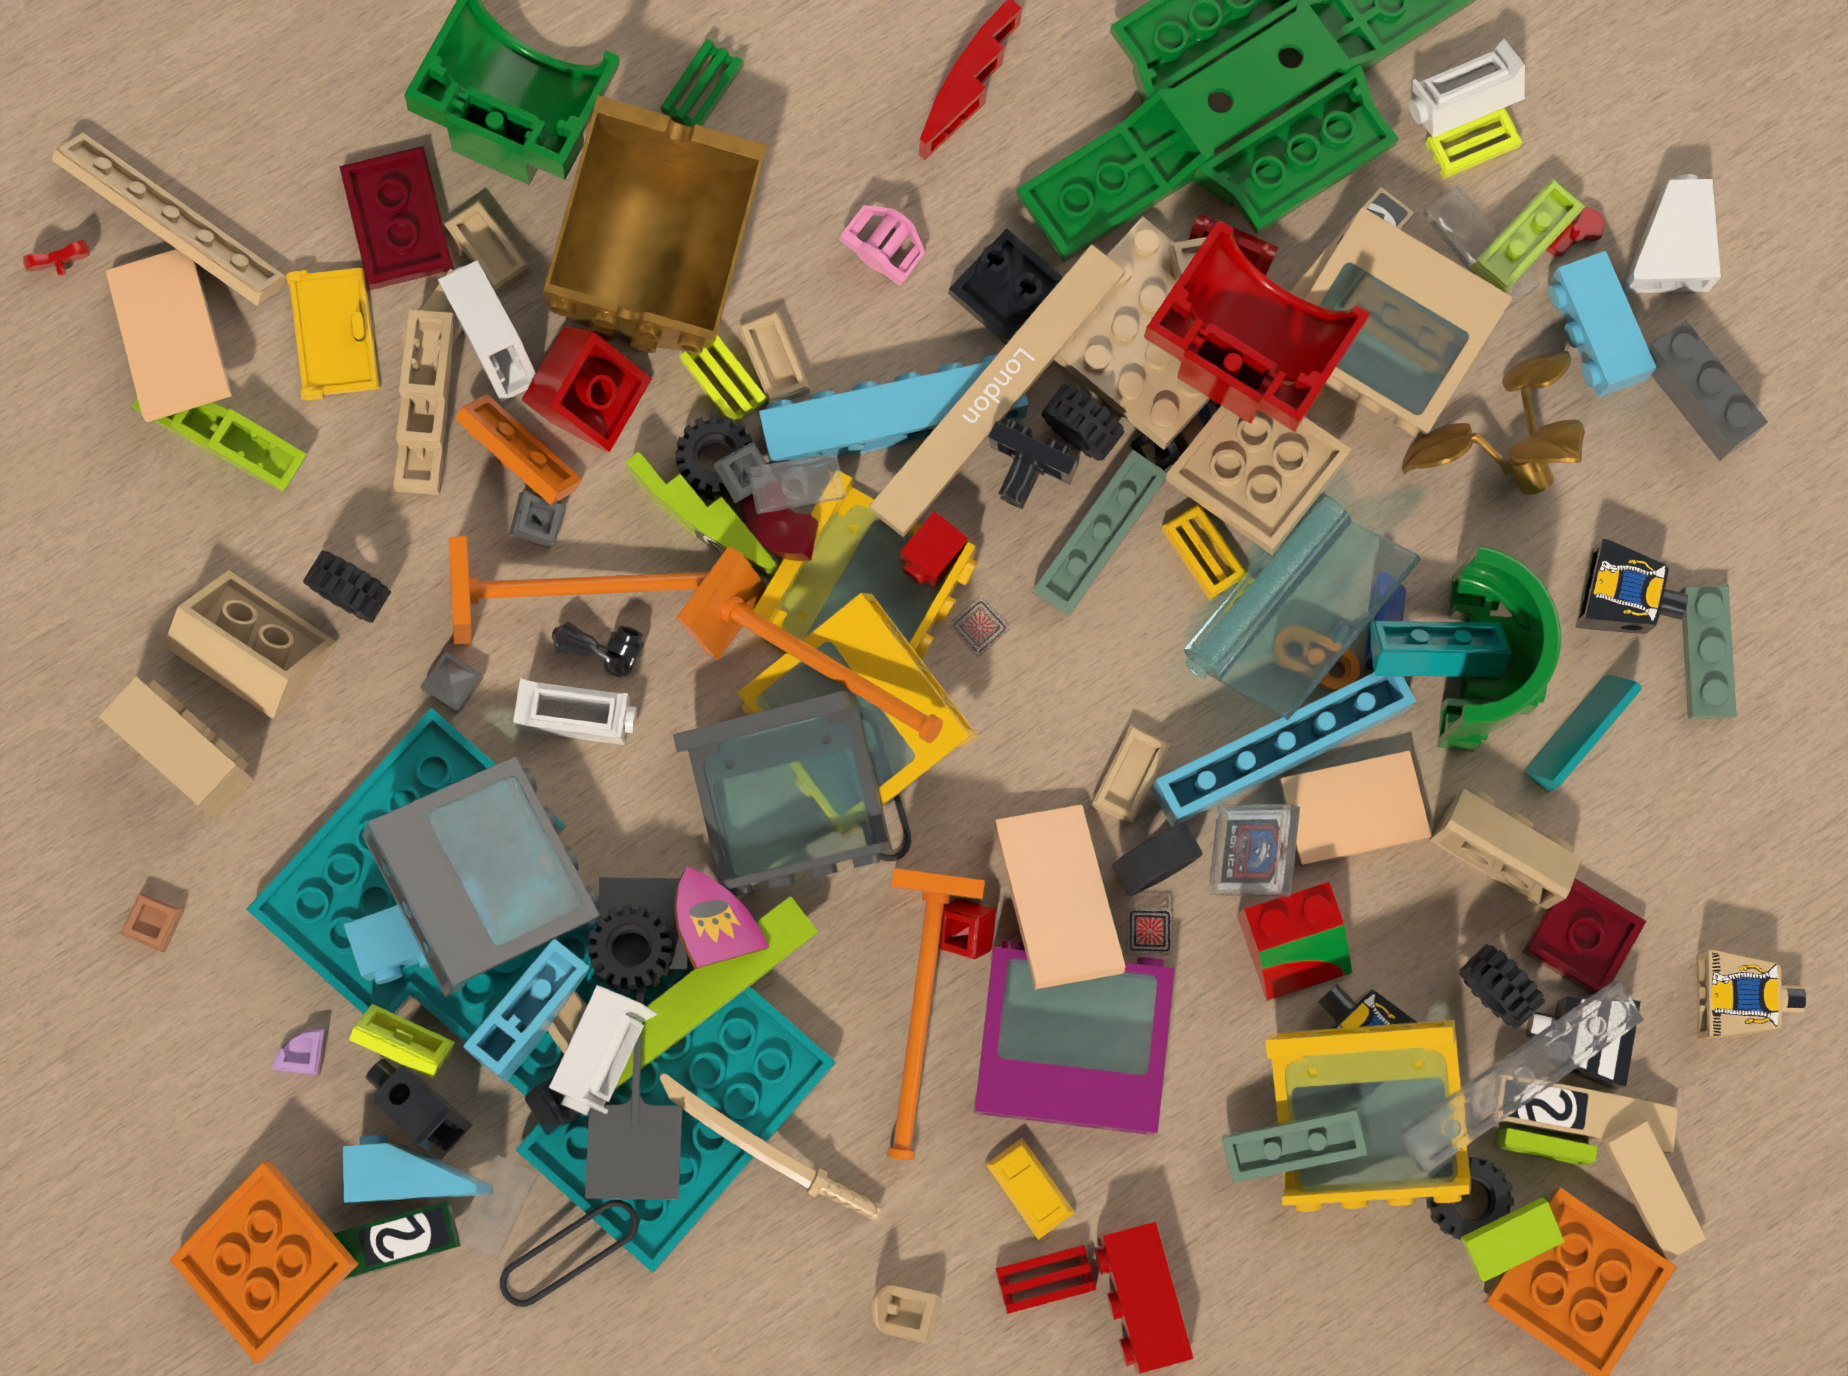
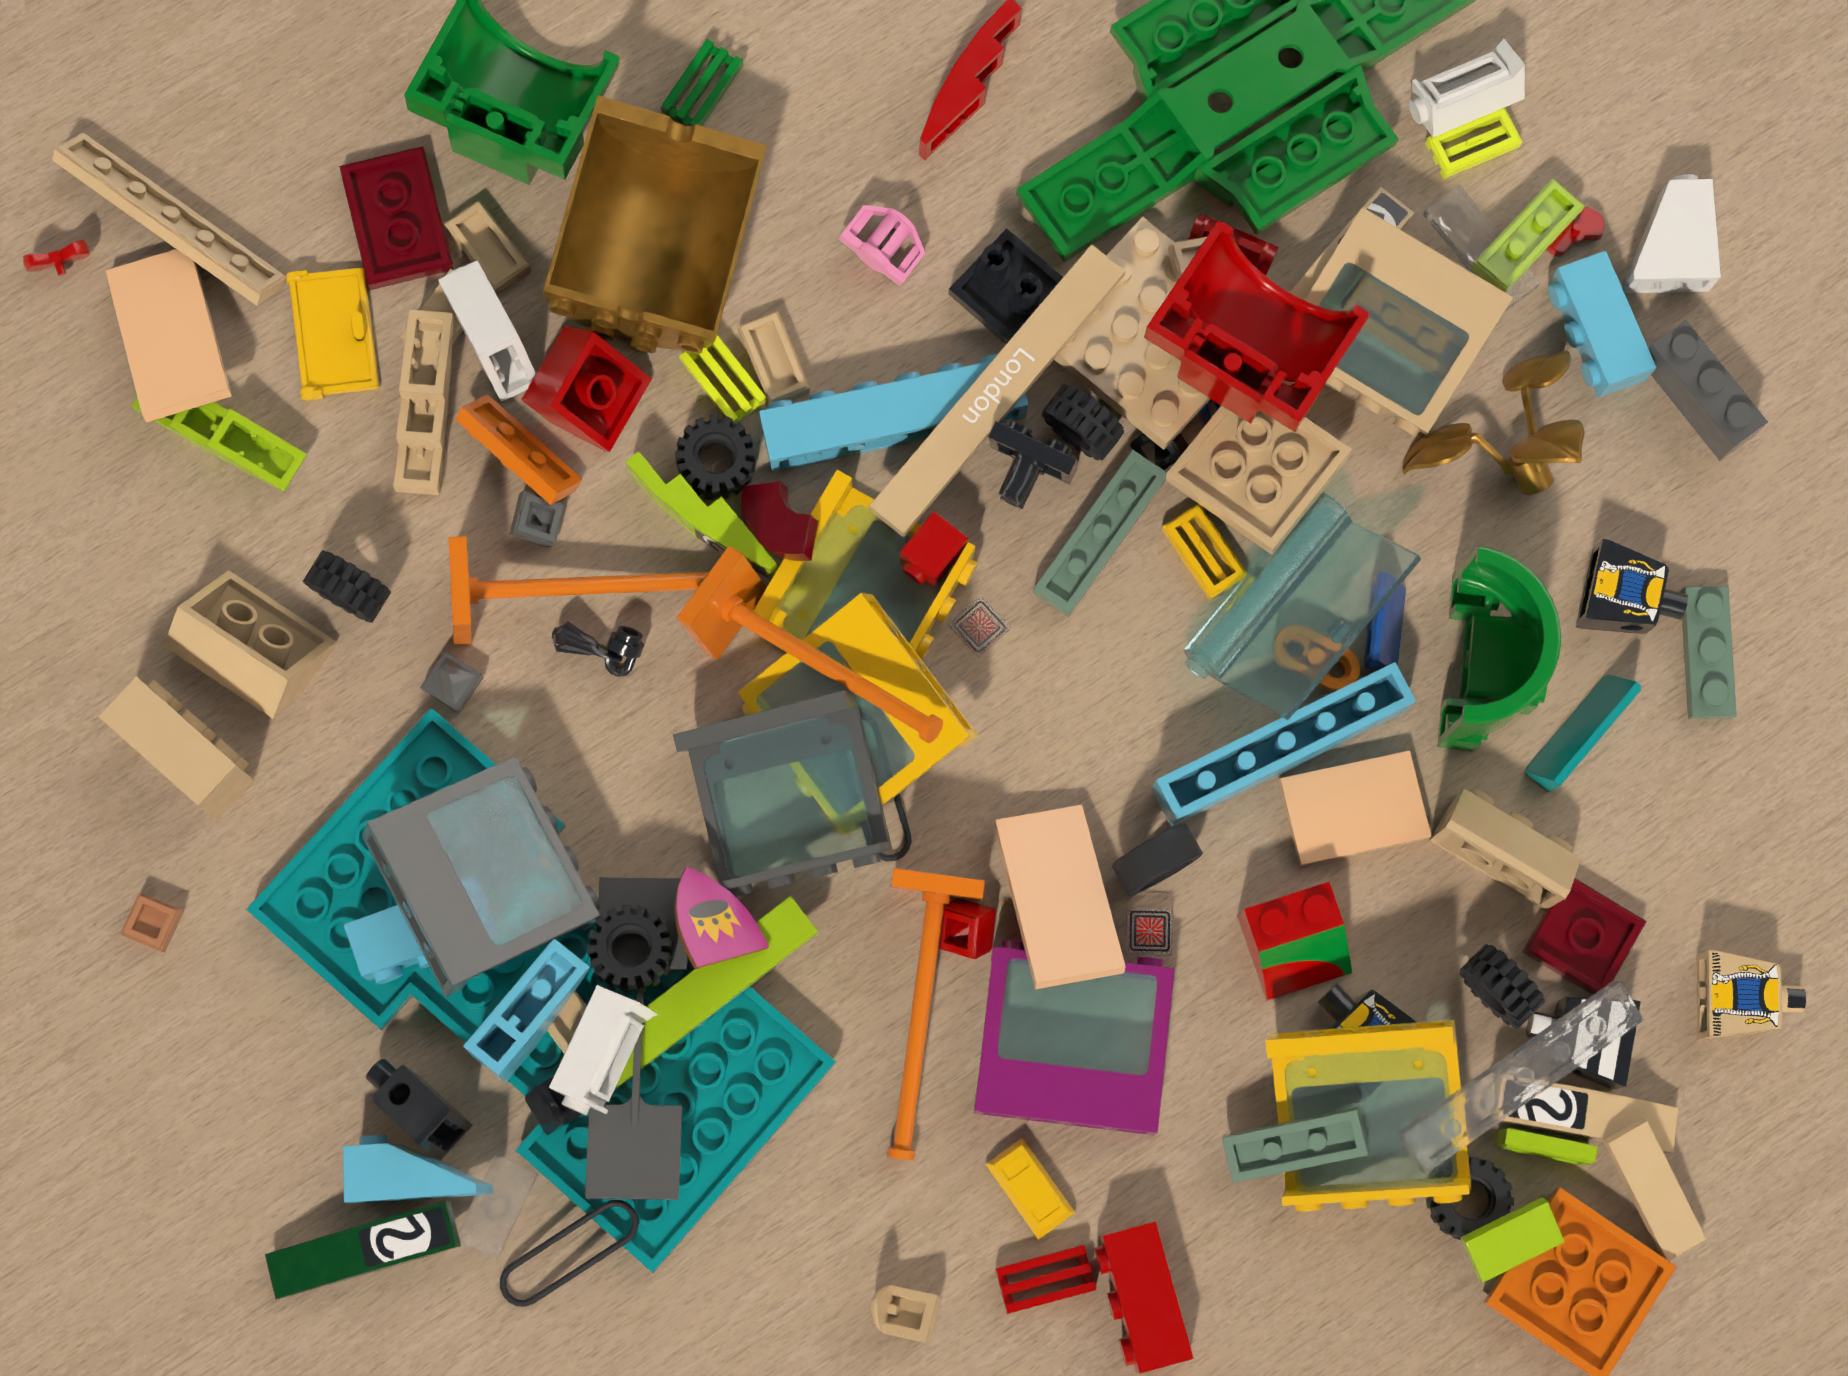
orange plate [169,1161,358,1364] -> none
lavender tile [272,1029,327,1076] -> none
neon yellow tile [349,1004,455,1079] -> none
white window [513,678,637,745] -> none
tan sword [660,1074,882,1221] -> none
dark grey tile [713,441,776,503] -> none
clear plate [748,453,846,514] -> none
tan tile [1091,725,1171,825] -> none
clear tile [1208,804,1300,897] -> none
teal slope [1370,621,1512,677] -> none

